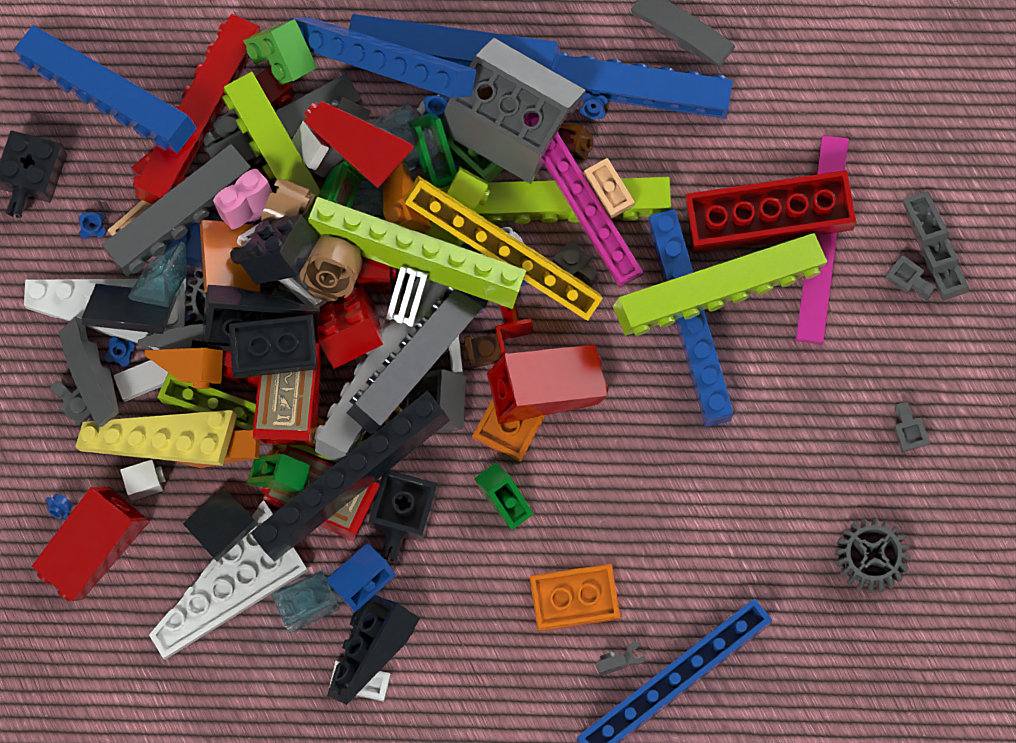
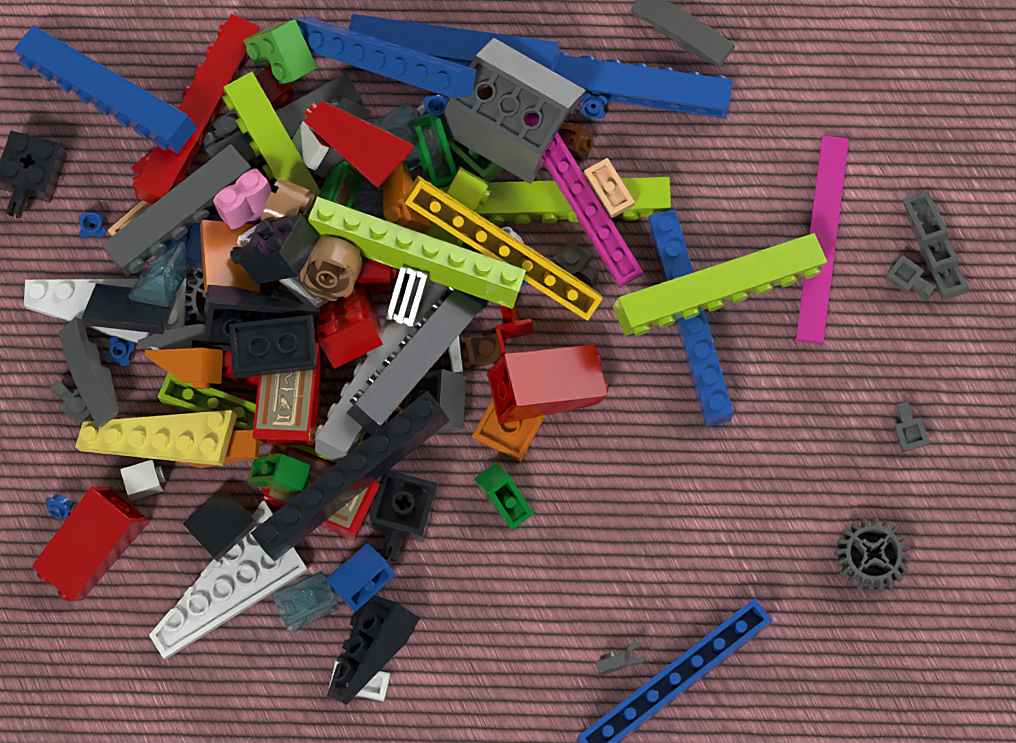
white tile [113,360,168,402] -> none
orange tile [529,563,621,632] -> none
red brick [685,170,856,254] -> none

